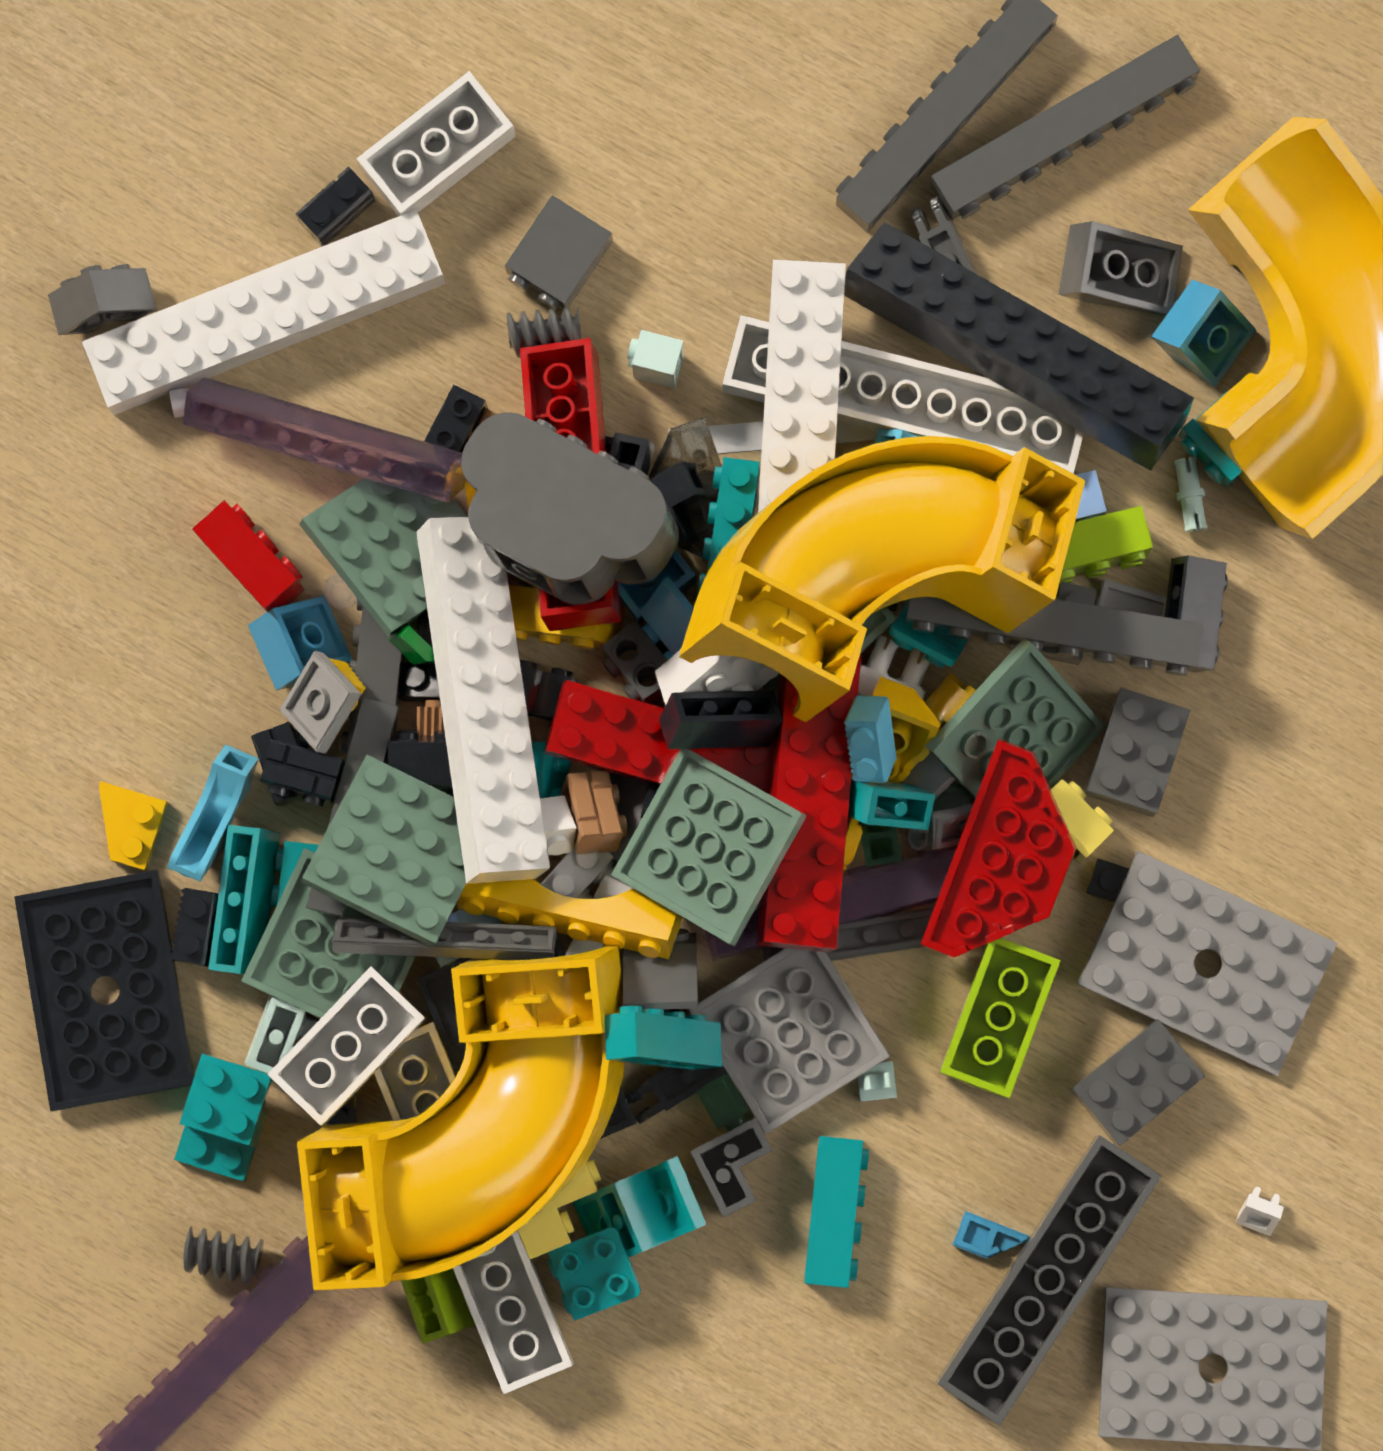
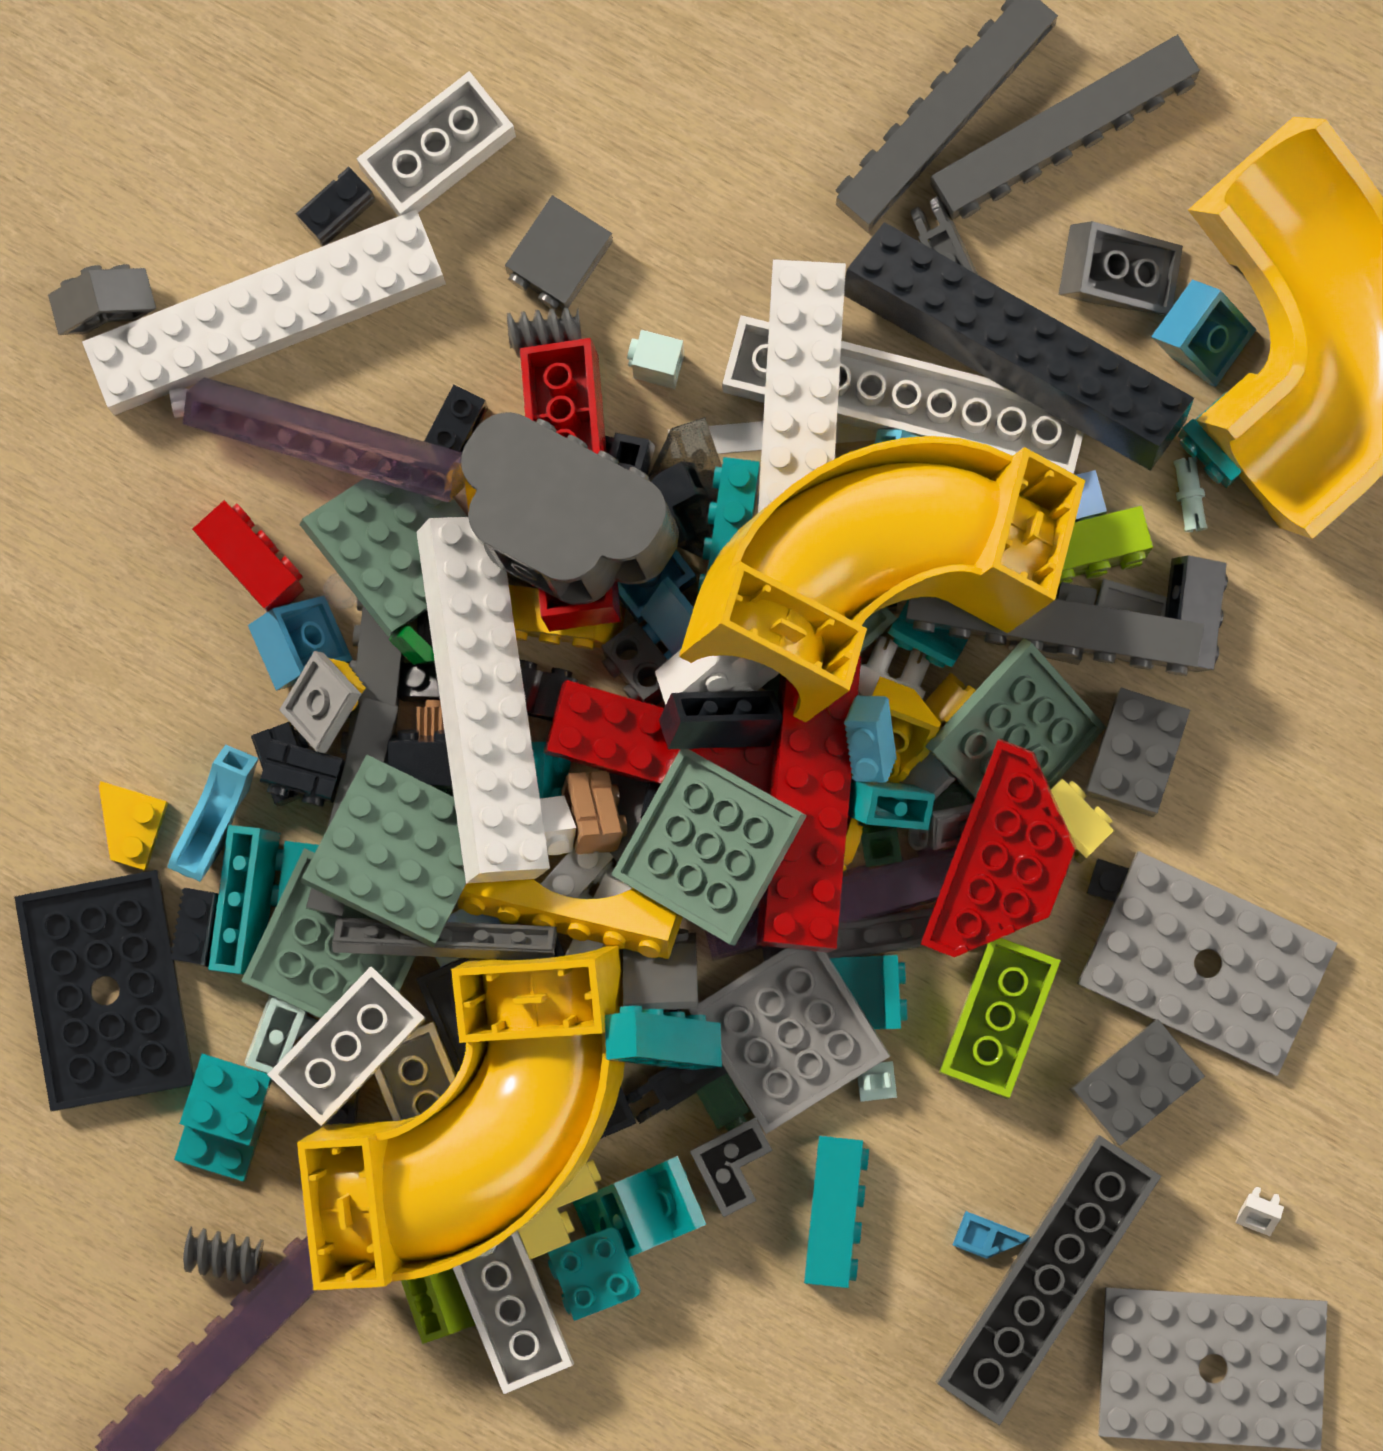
none -> teal bracket [830,955,908,1029]

